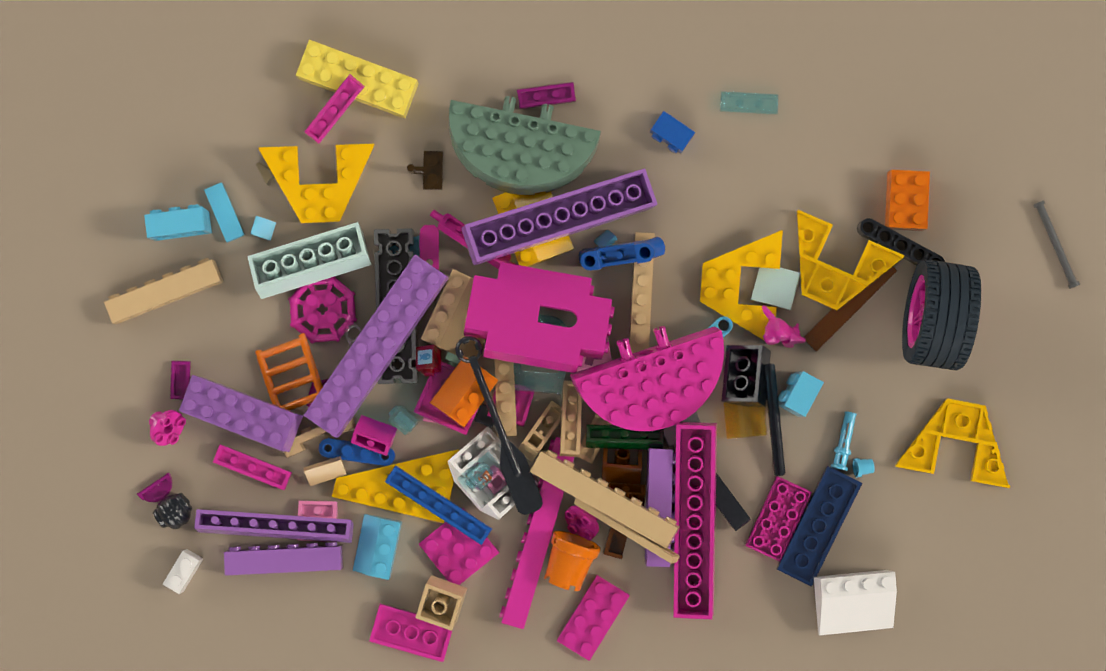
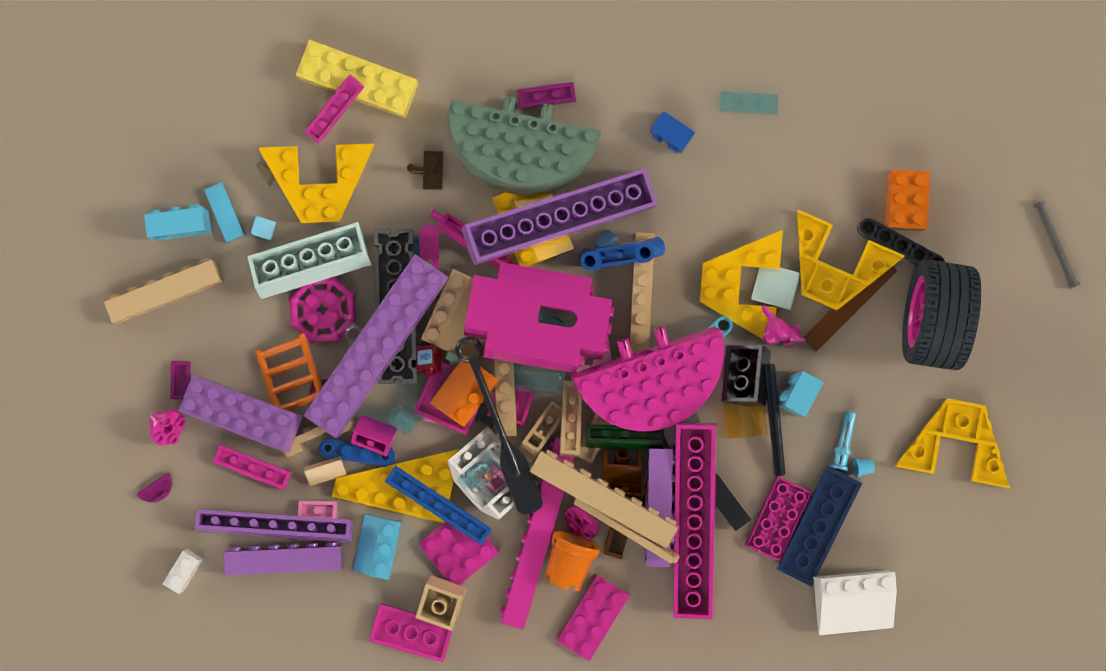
black hair [153,493,192,529] -> none

